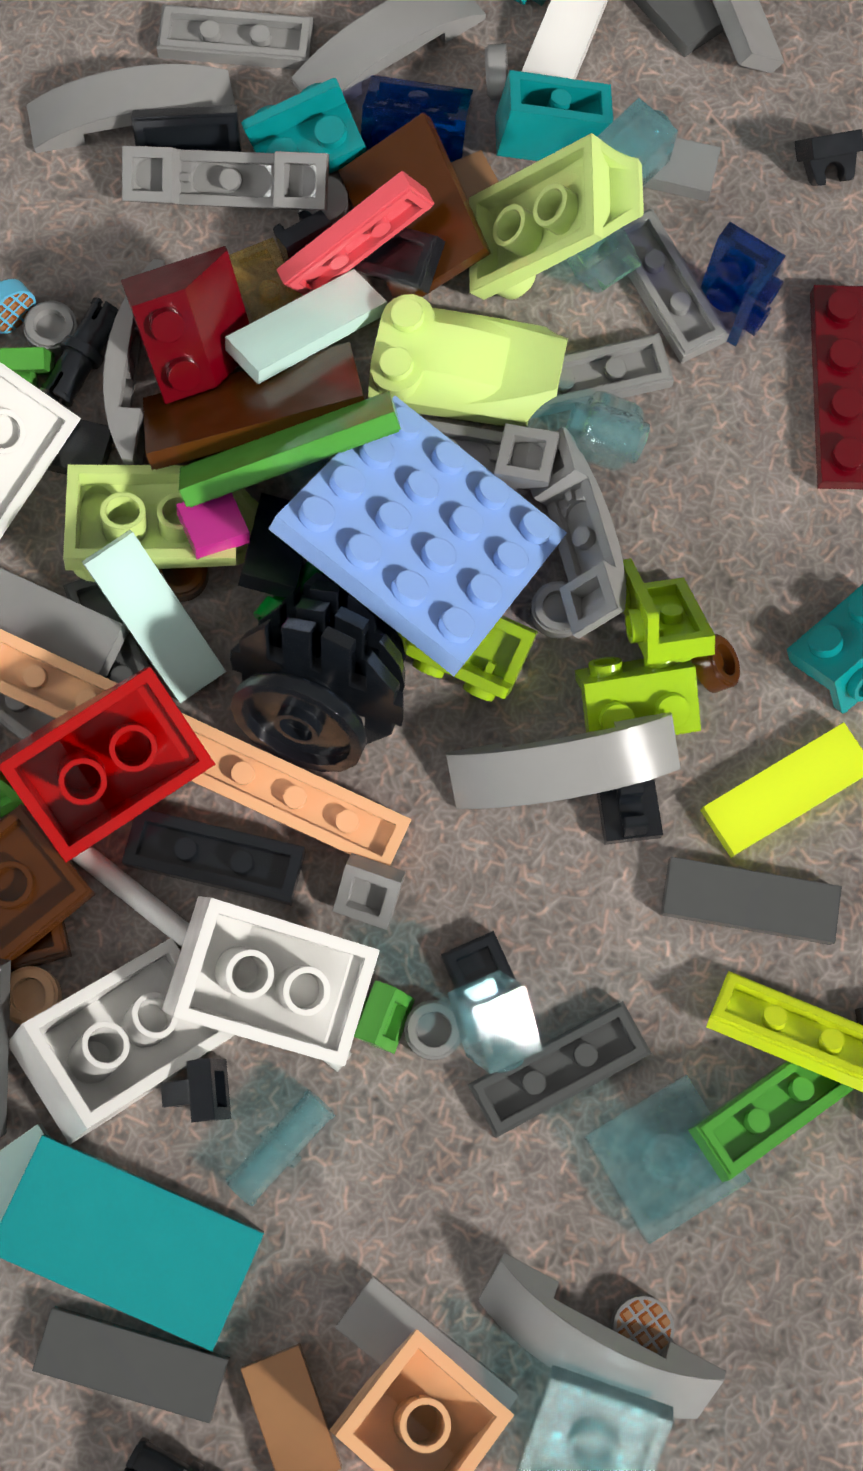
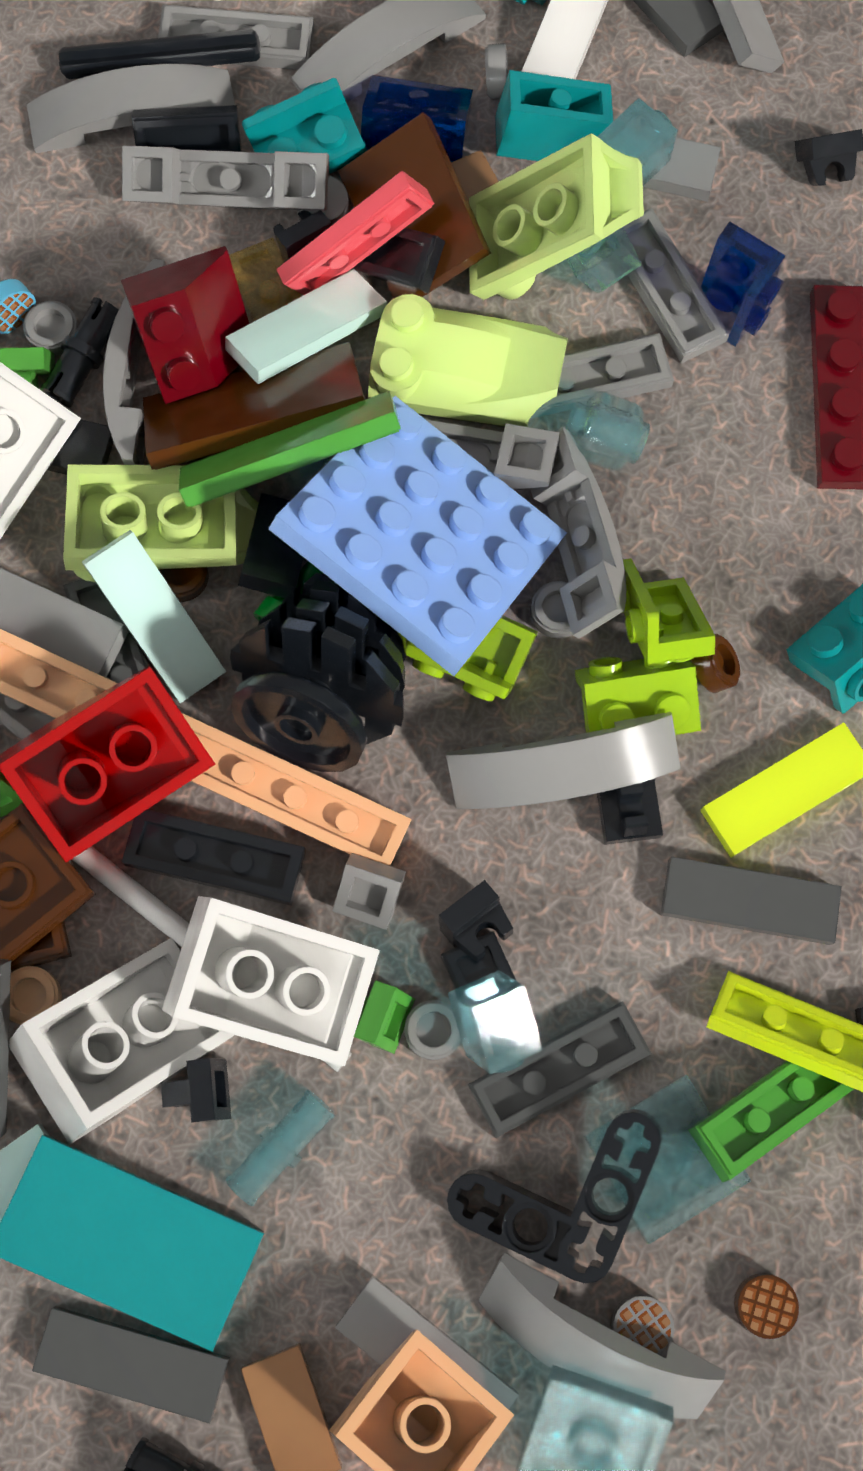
dark pink tile [176,493,250,560] -> none
none -> black axle [59,29,261,79]
none -> black tile [439,880,513,962]
none -> black beam [447,1109,663,1284]
none -> tile [734,1273,799,1339]

